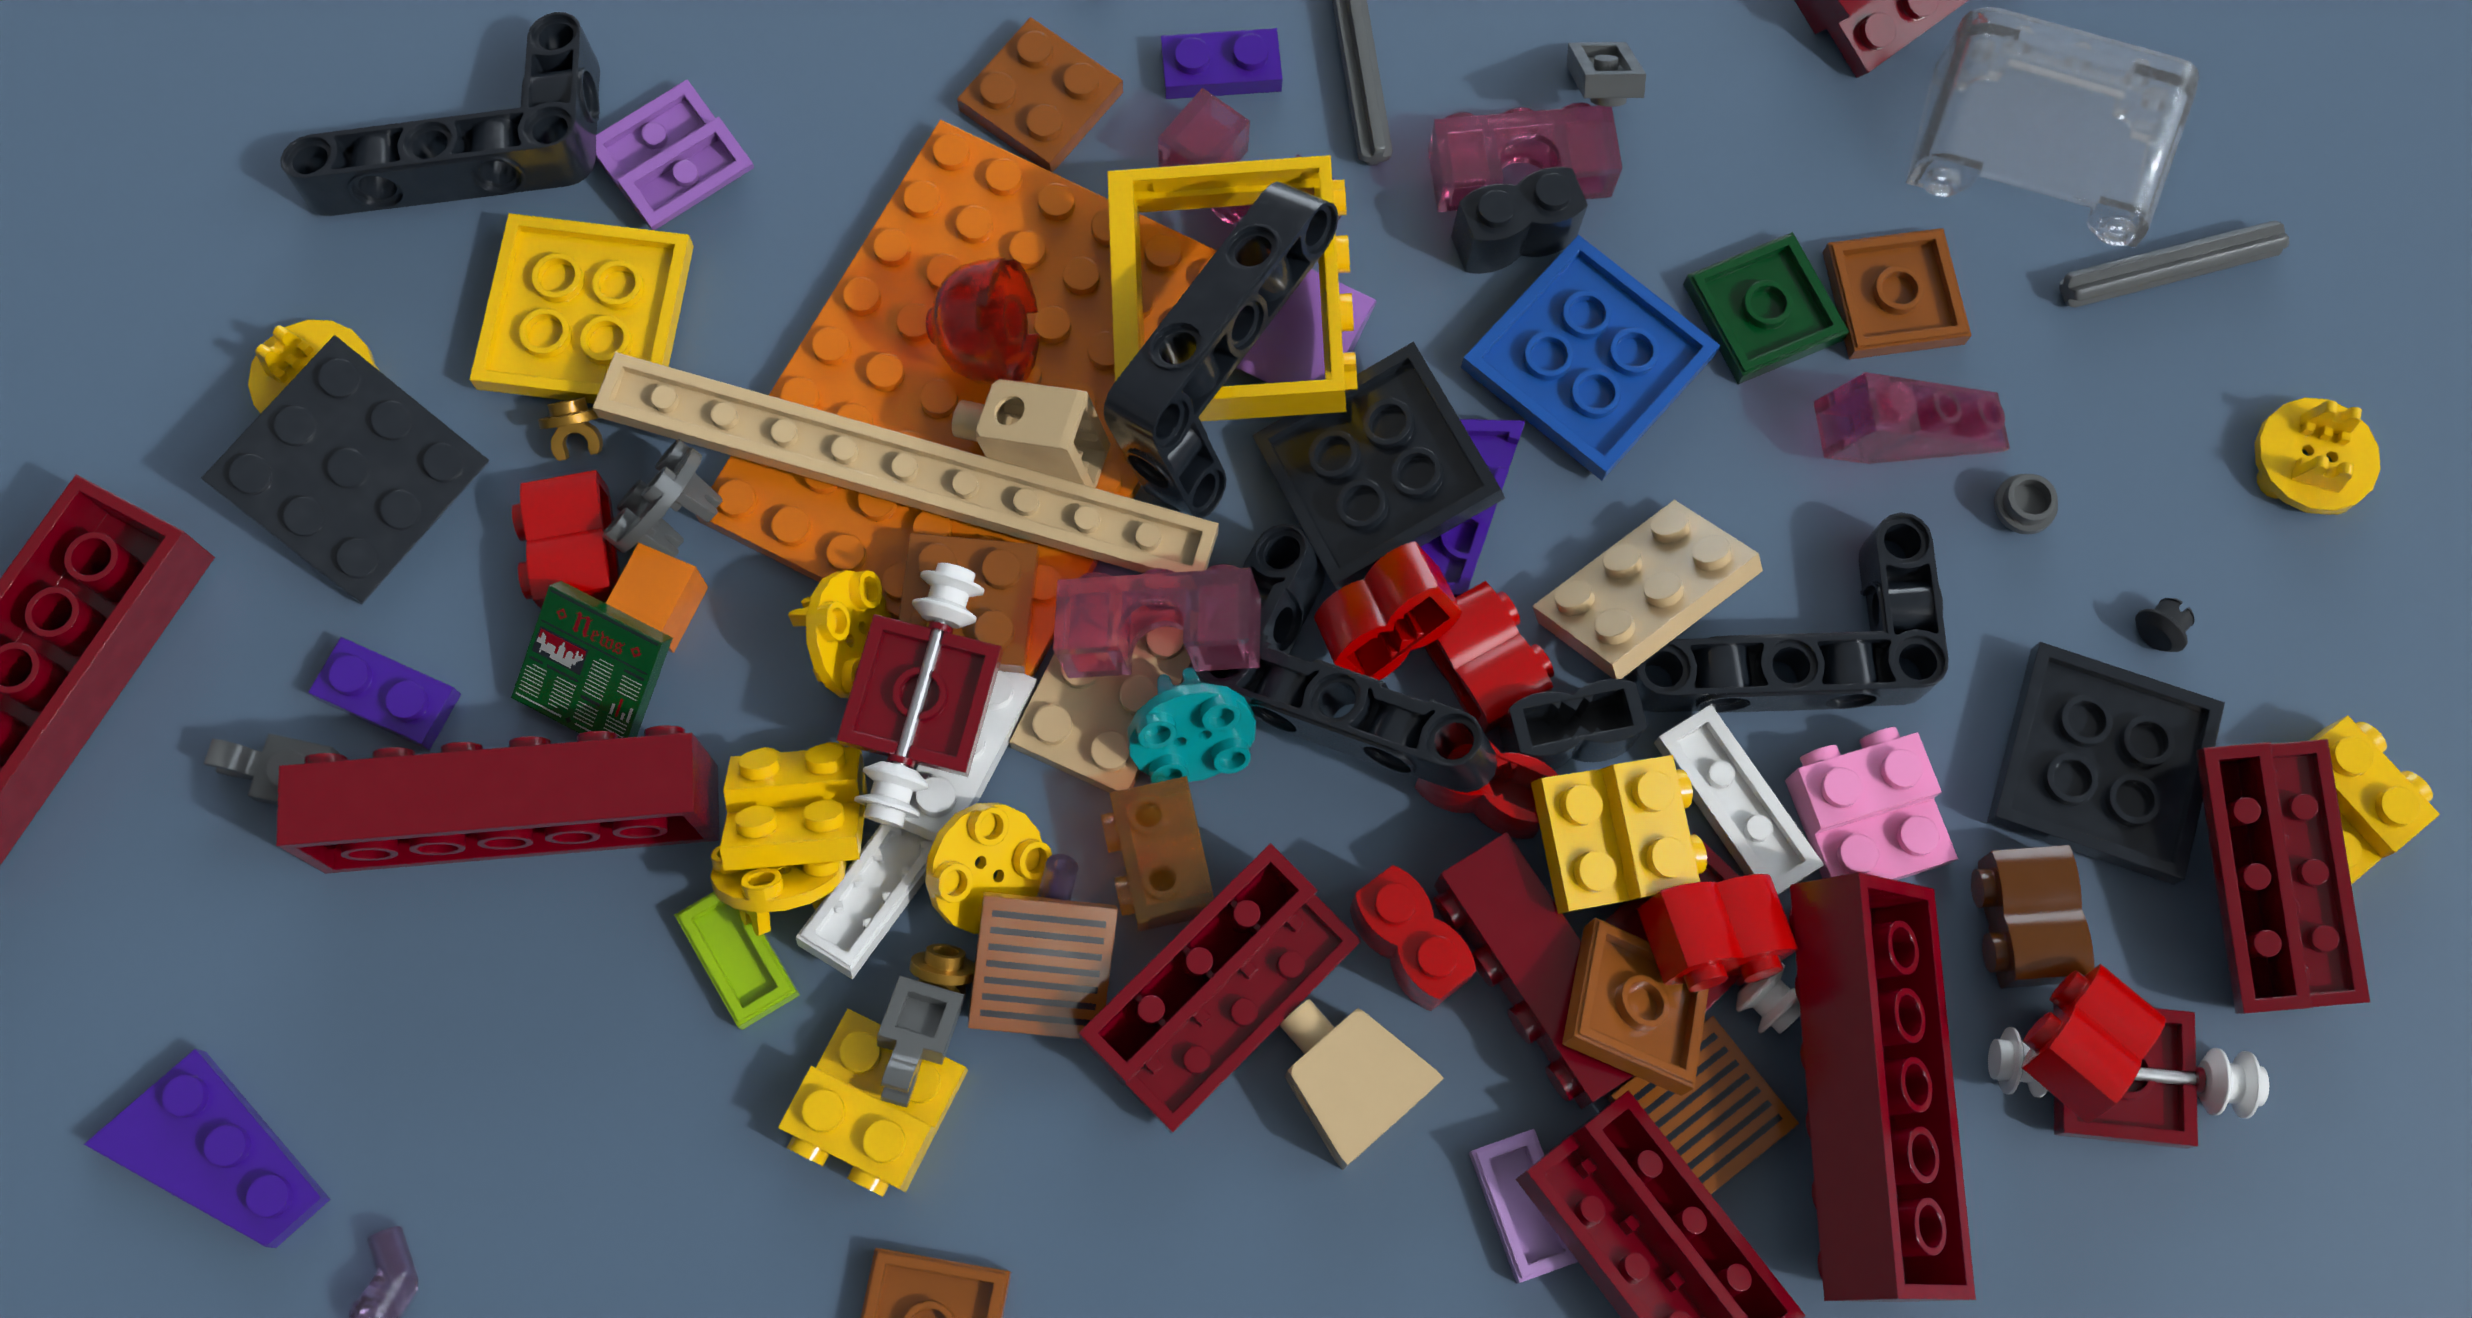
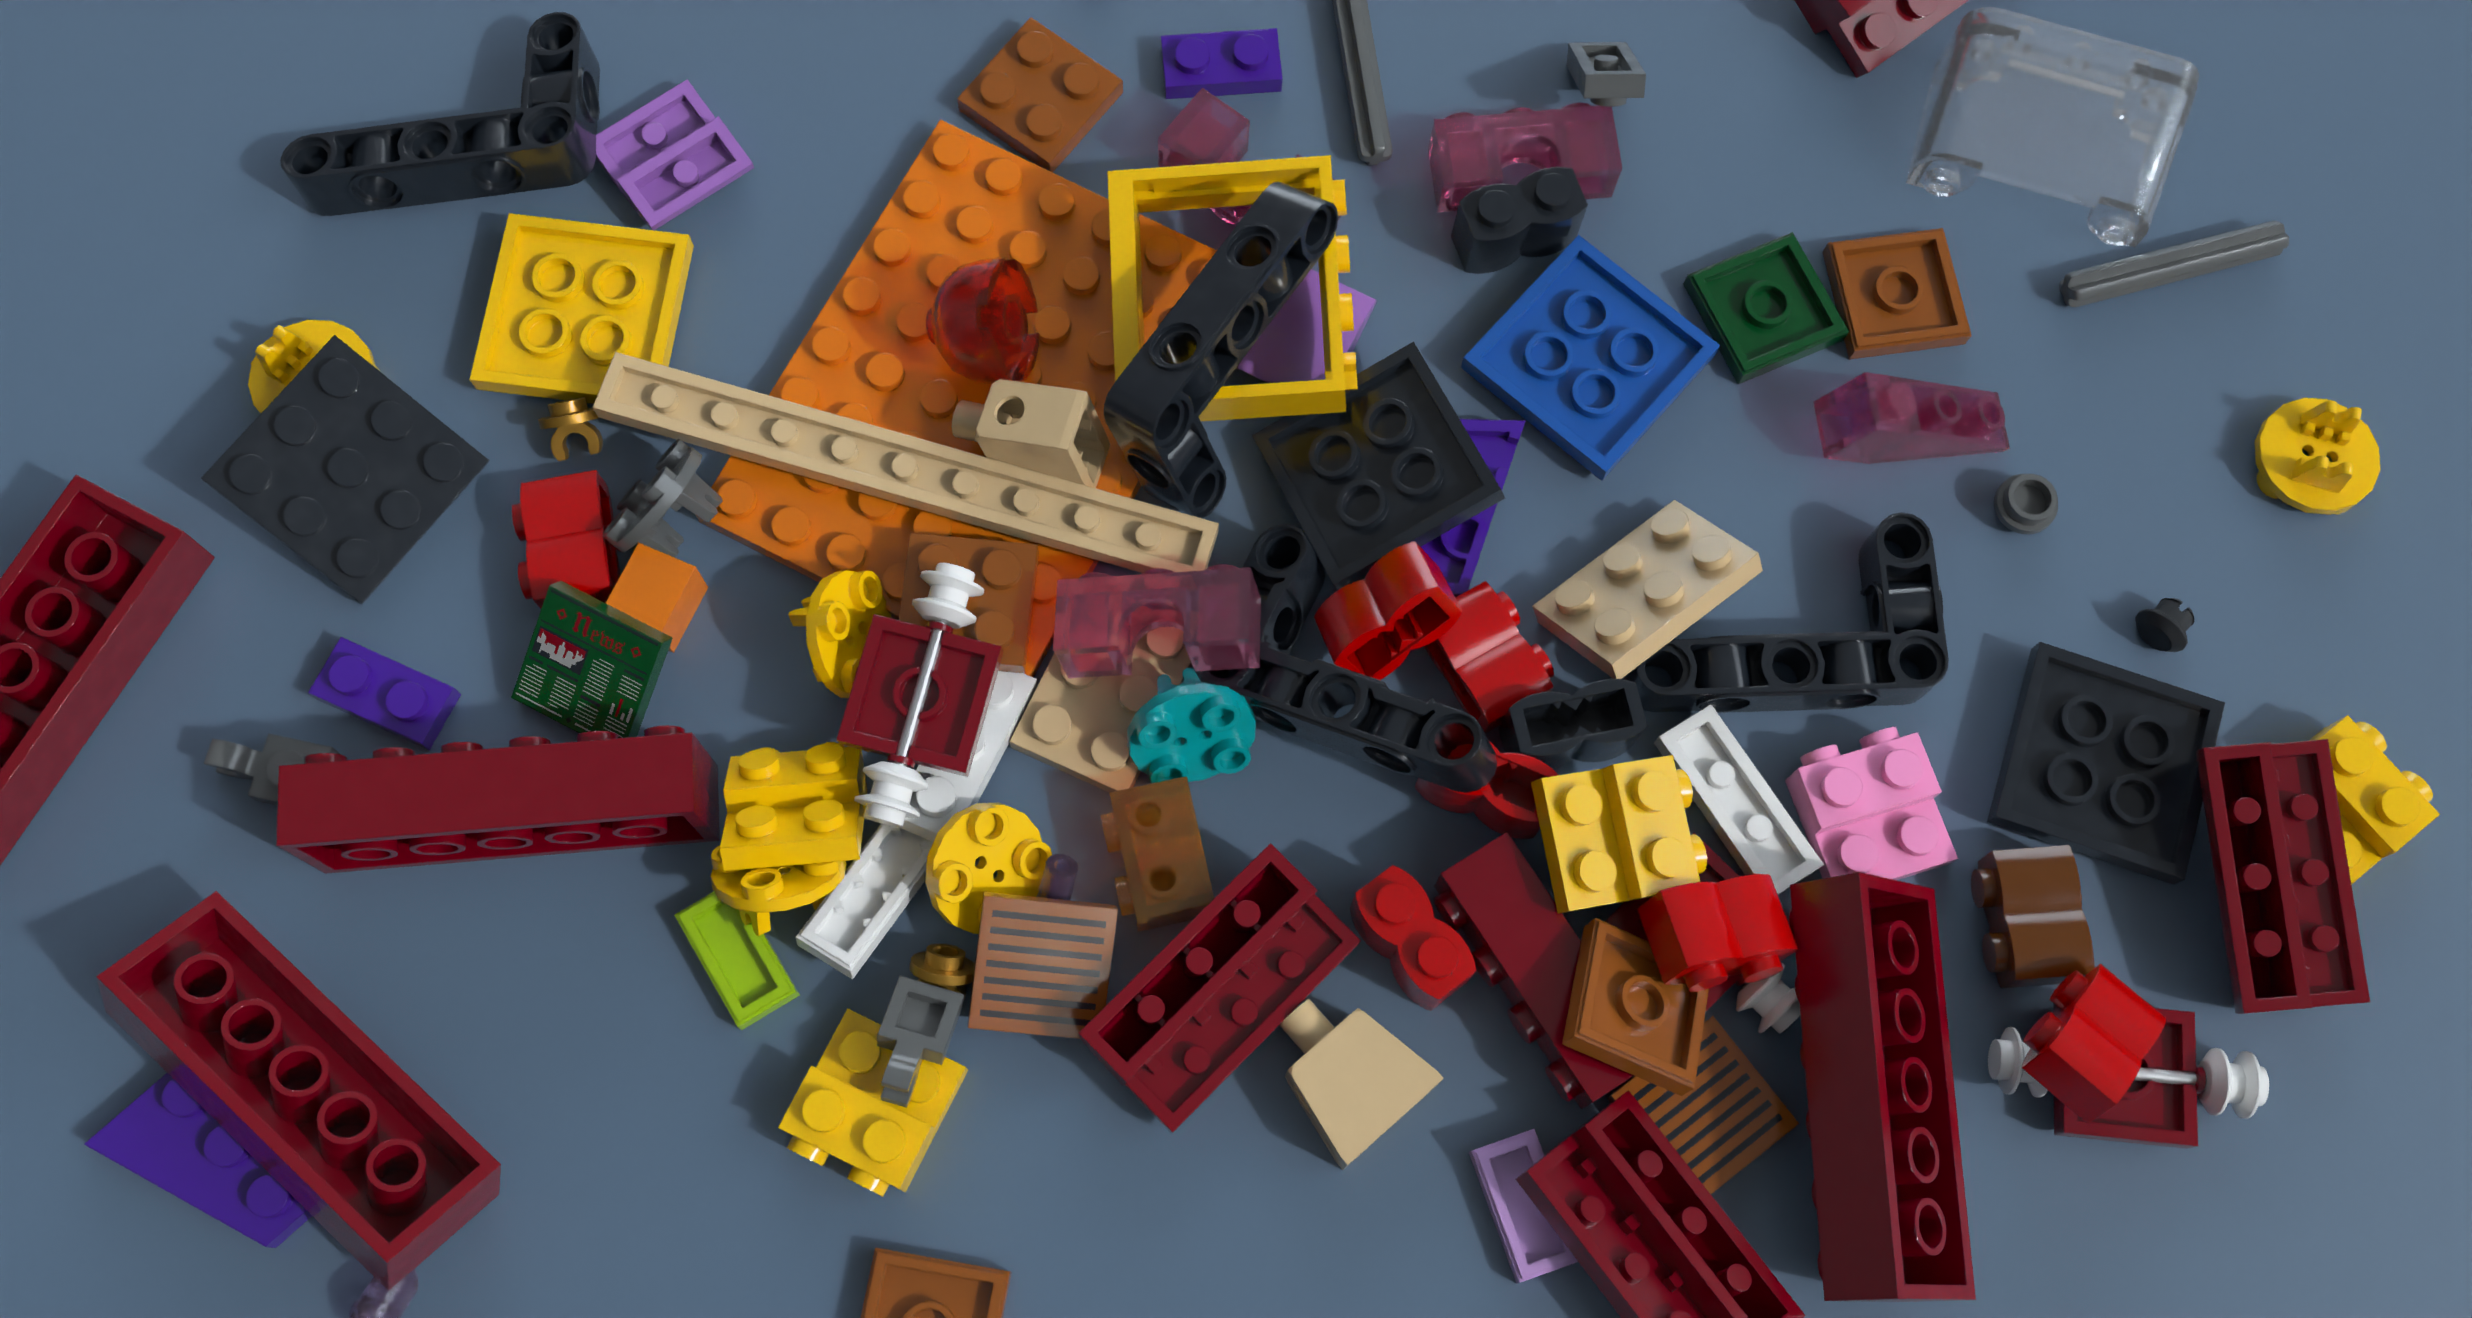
none -> dark red brick [96,891,501,1291]

